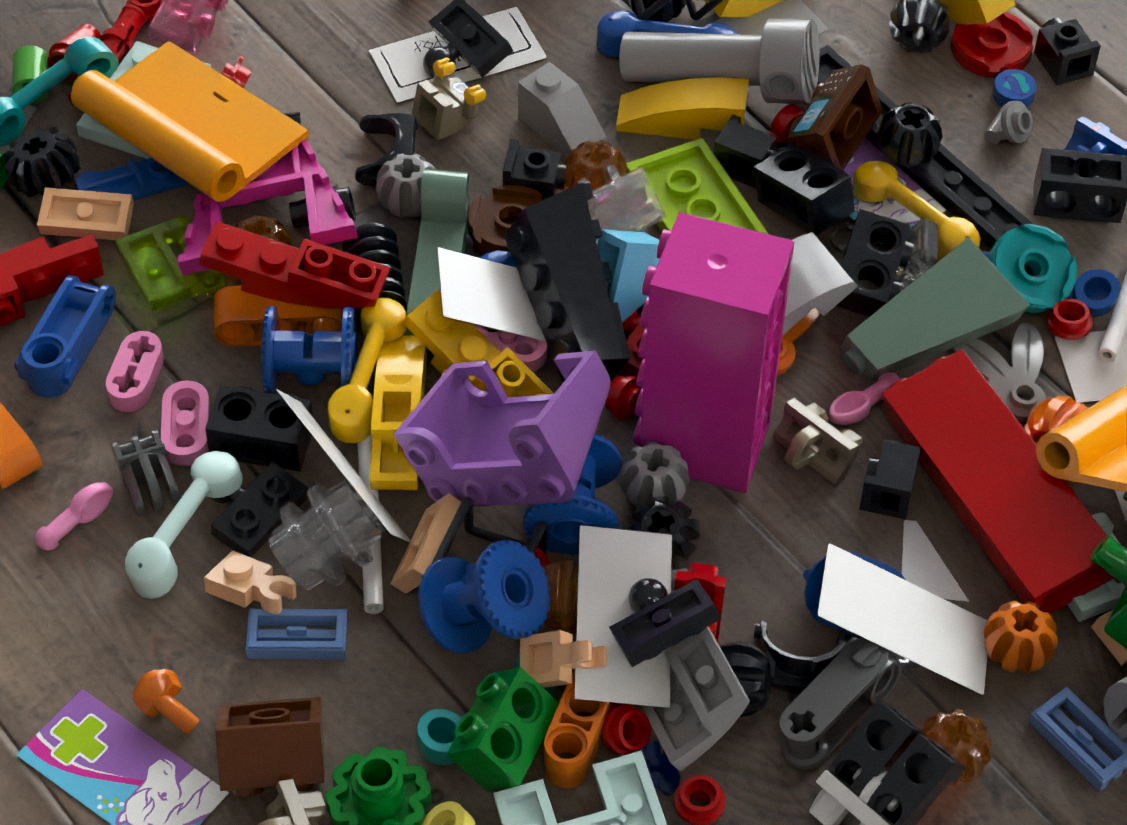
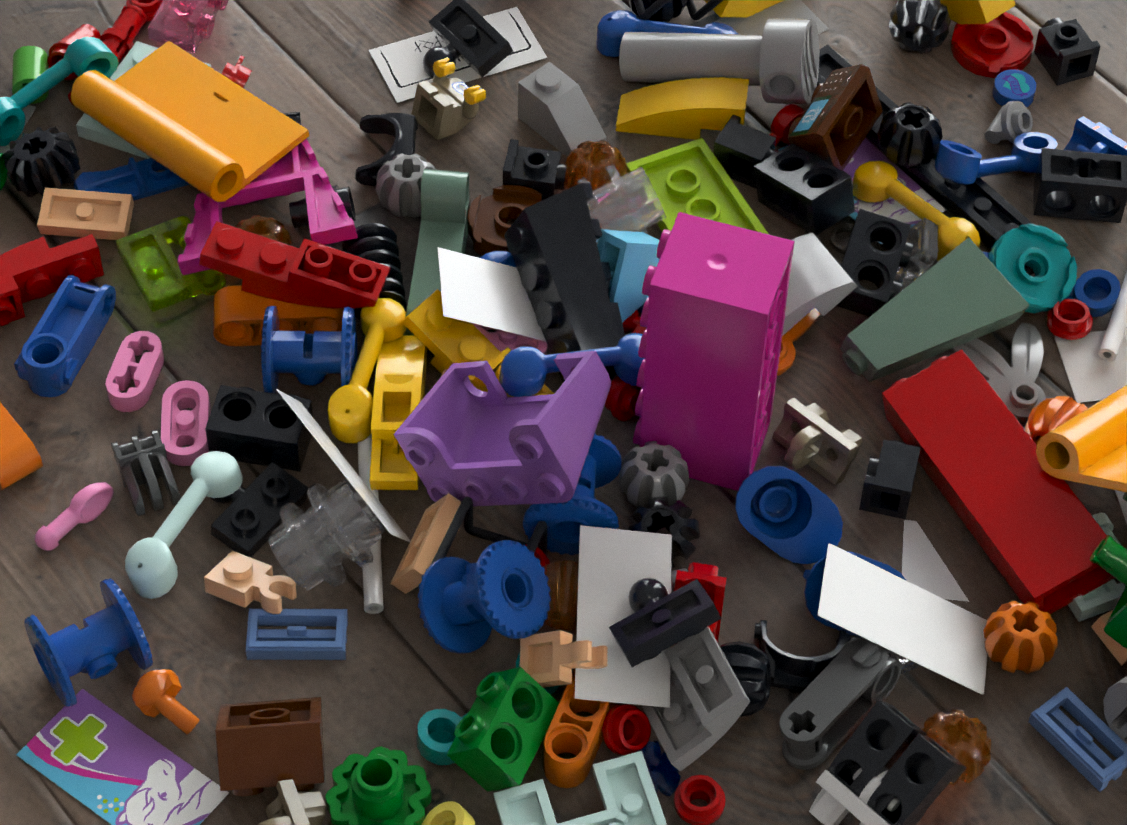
bright pink piece [829,372,900,425] -> none
none -> blue hose [24,578,153,707]
none -> blue piece [499,333,645,397]
none -> blue piece [735,466,843,564]
none -> blue piece [934,132,1058,185]

